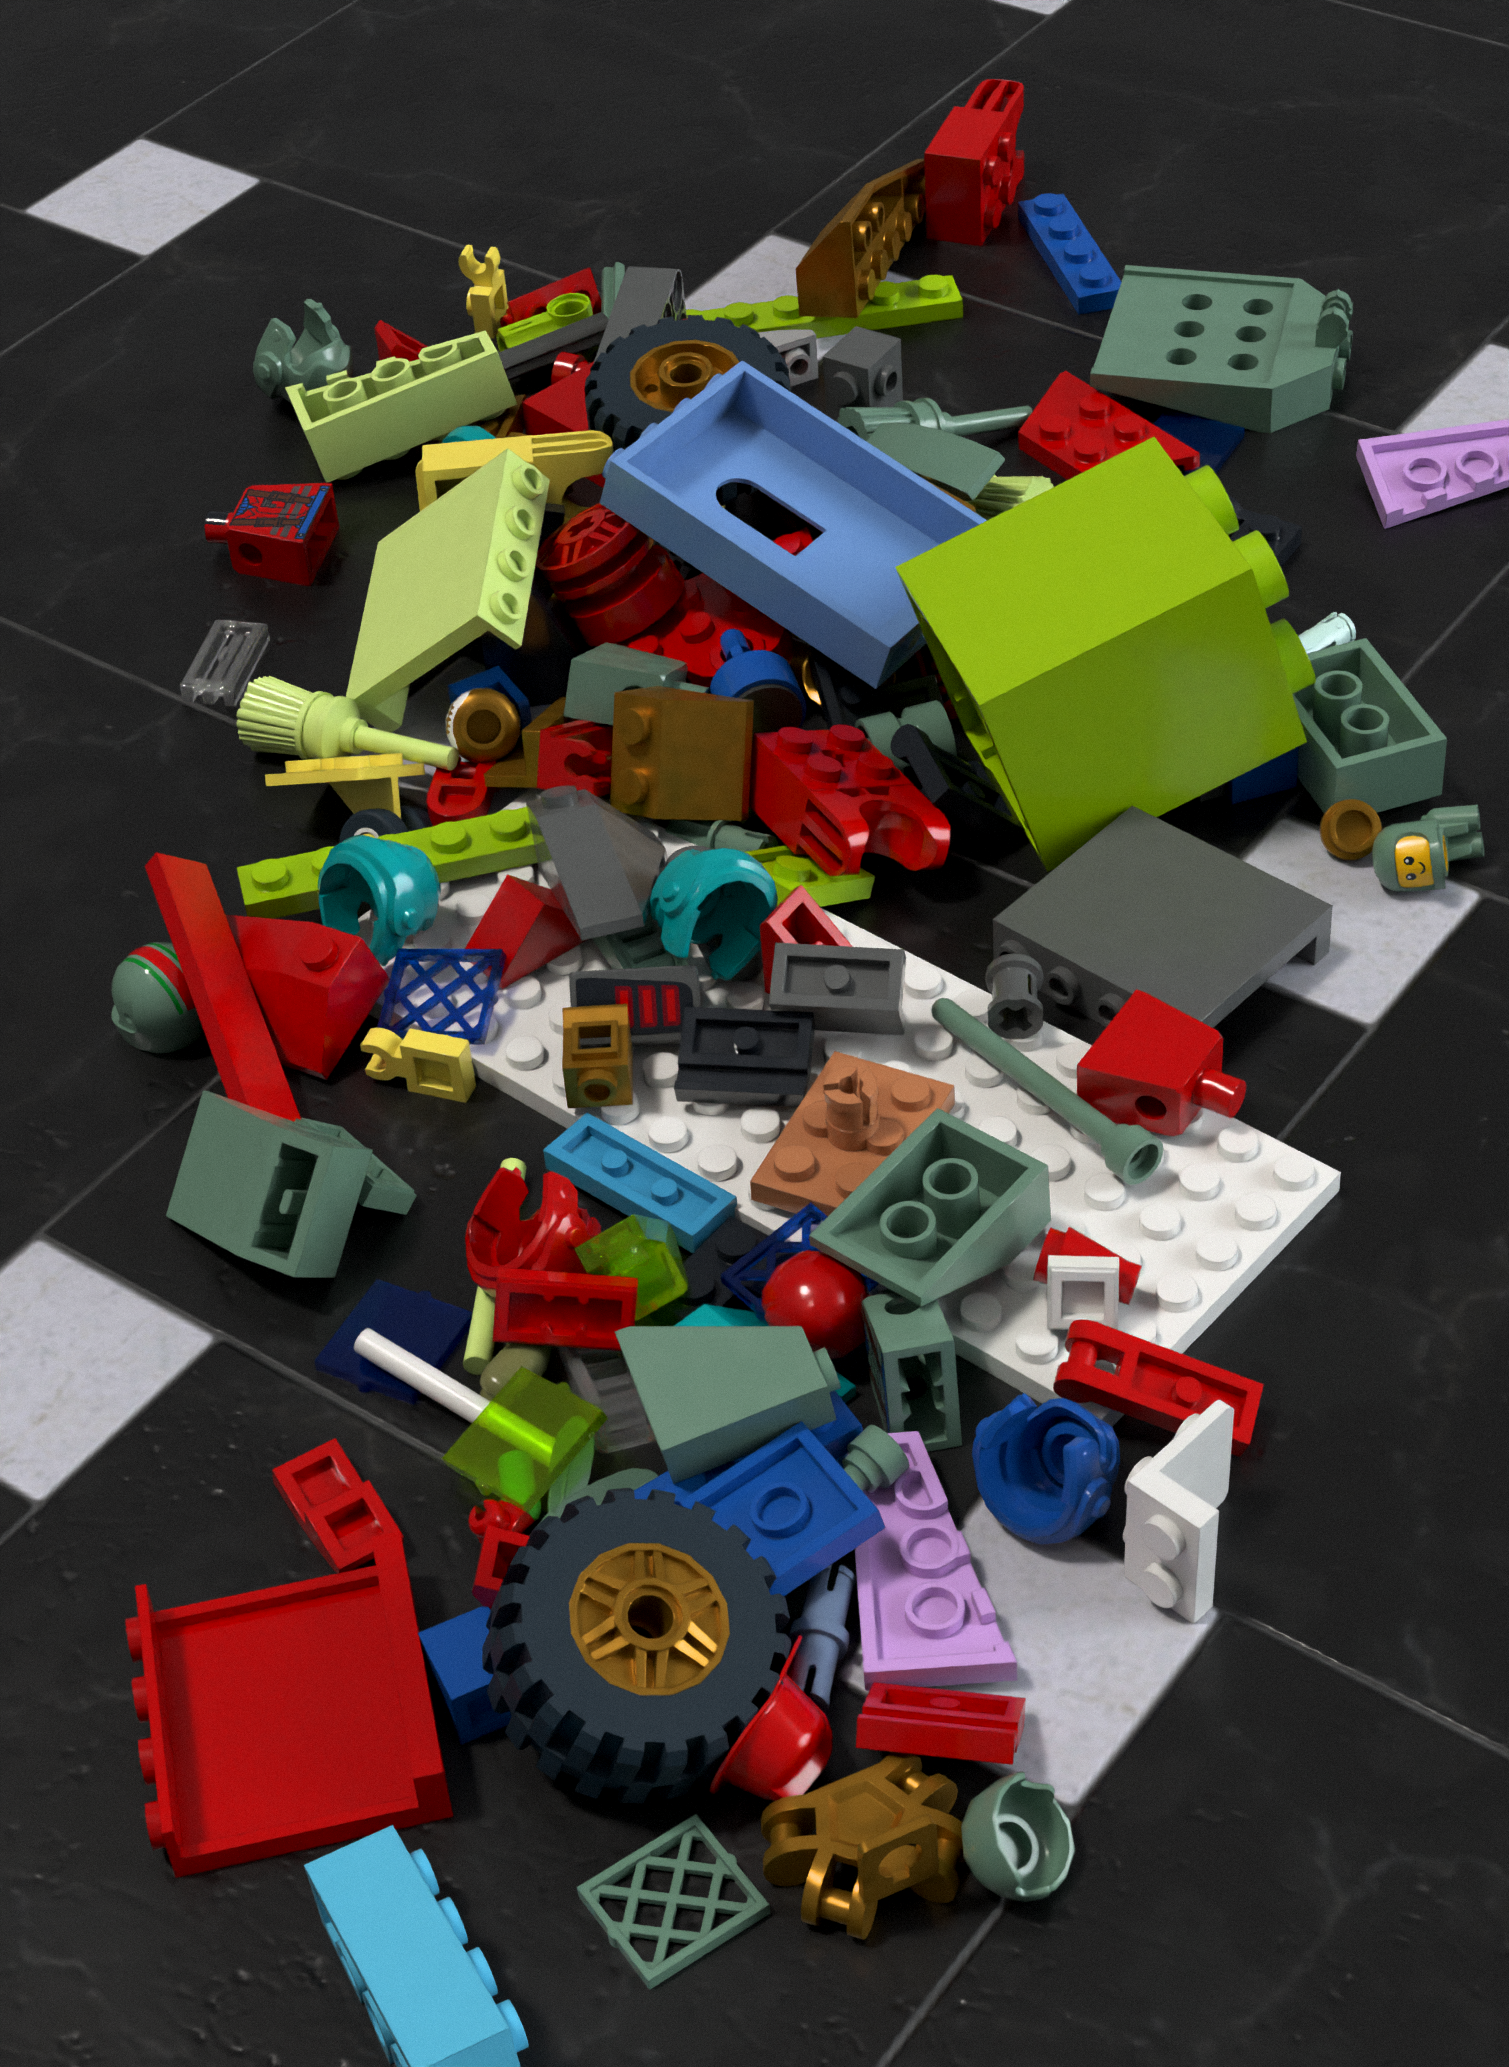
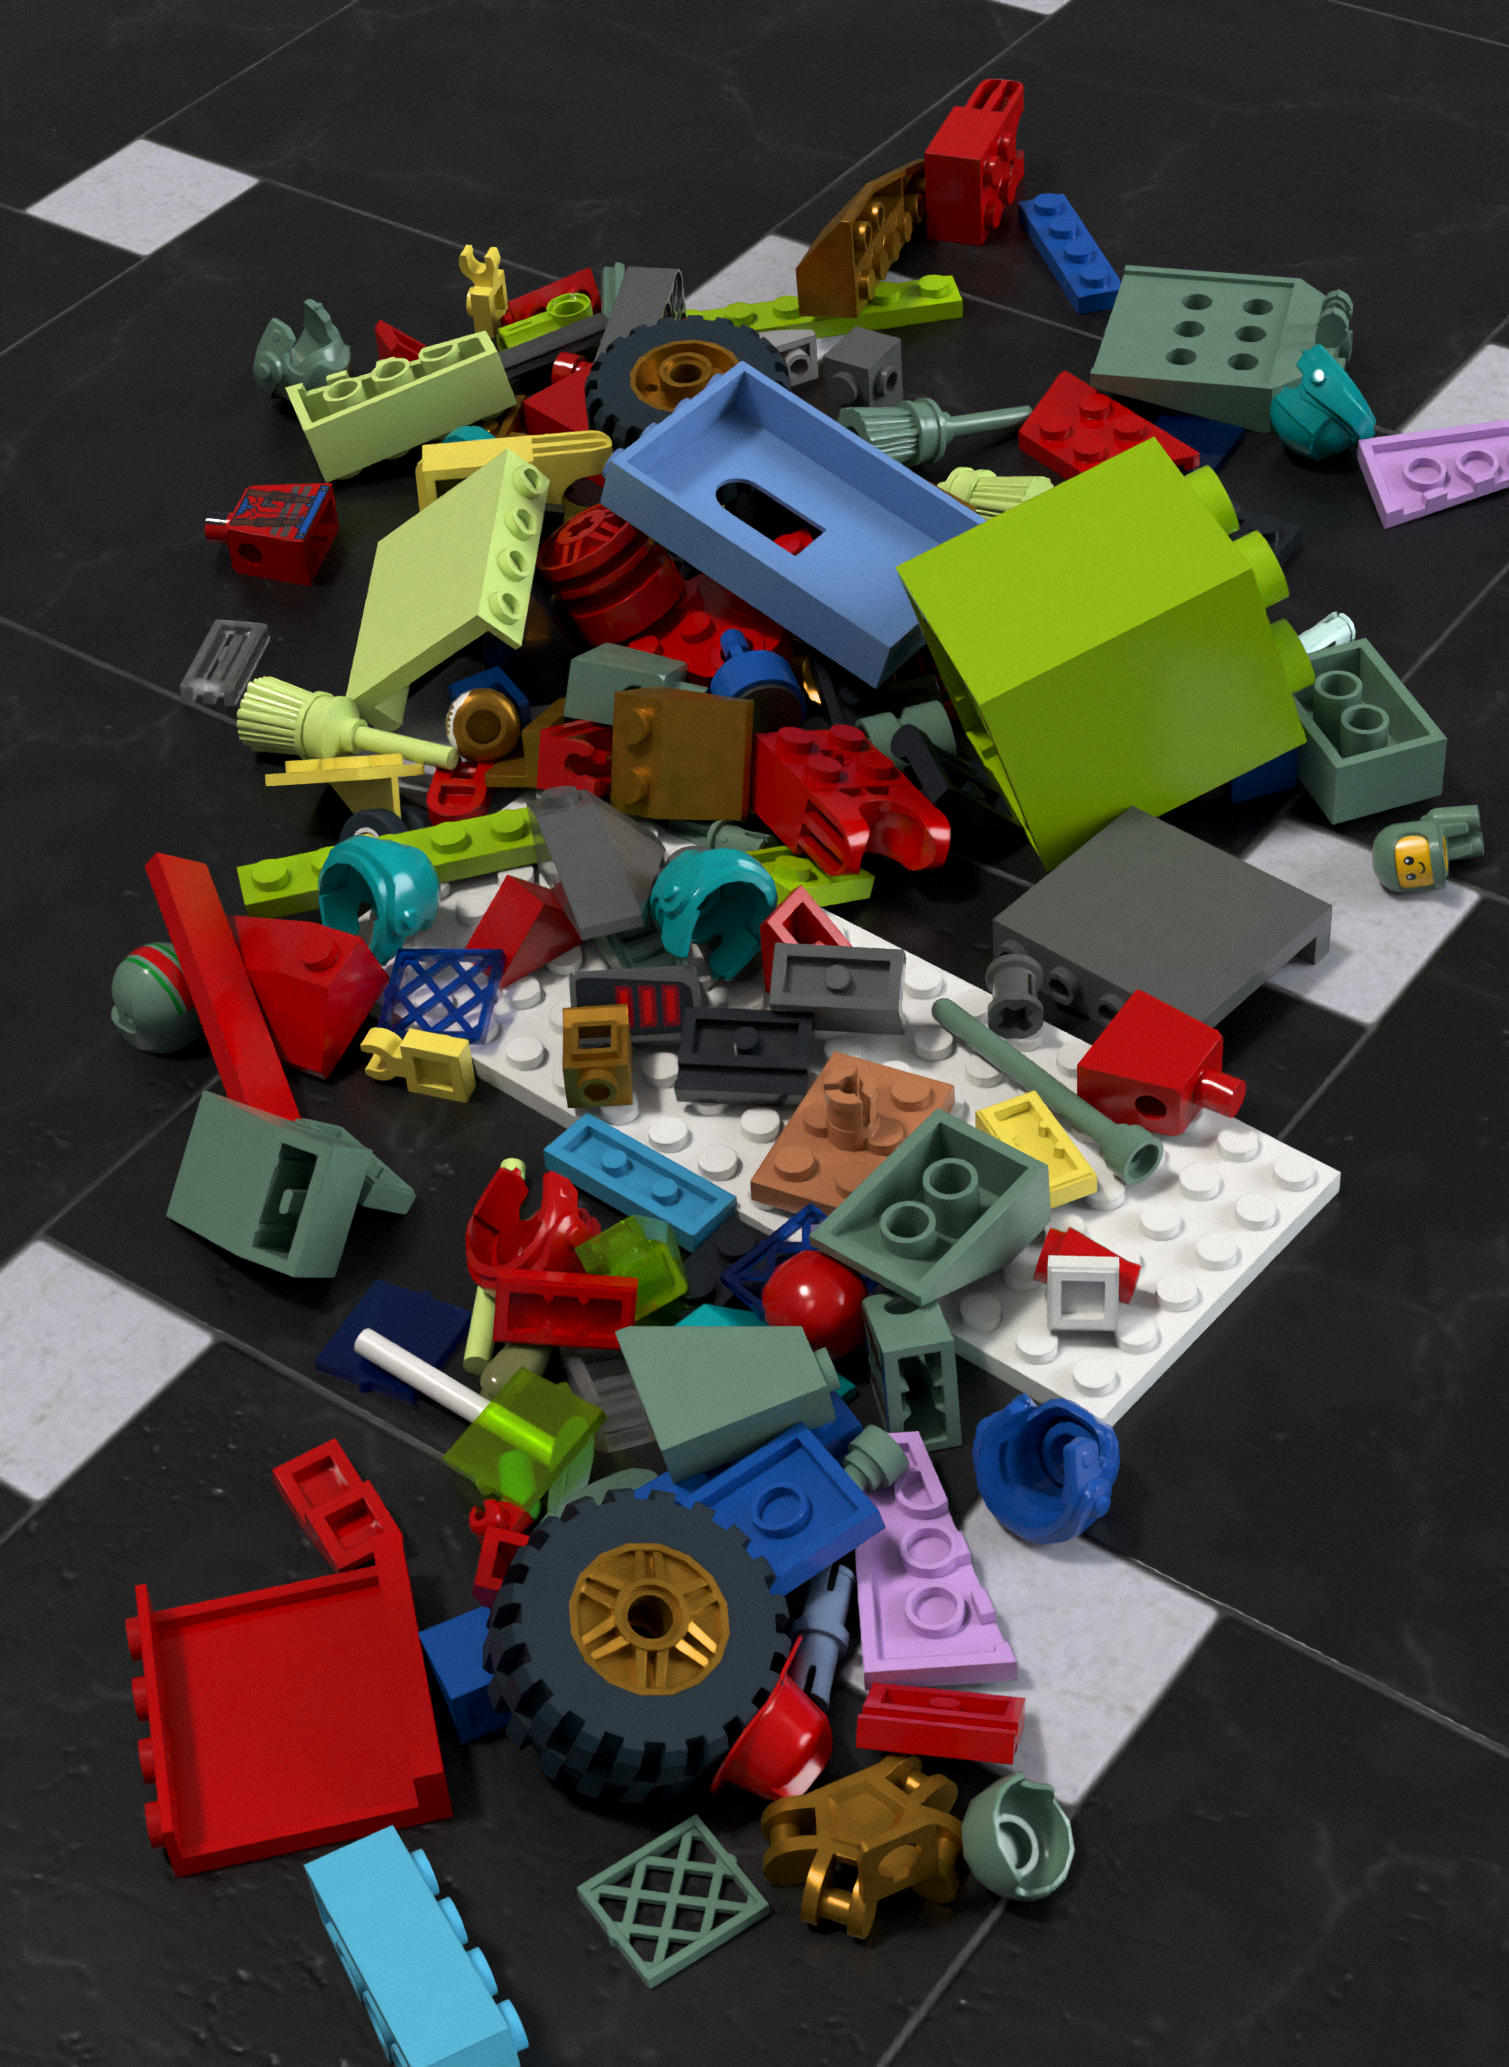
sand green slope [866,423,1005,501] -> none
red plate [1053,1319,1264,1457] -> none
white bracket [1123,1400,1234,1624] -> none
pearl gold plate [1319,799,1382,860] -> none
none -> light yellow plate [975,1090,1097,1209]
none -> teal helmet [1270,344,1377,461]

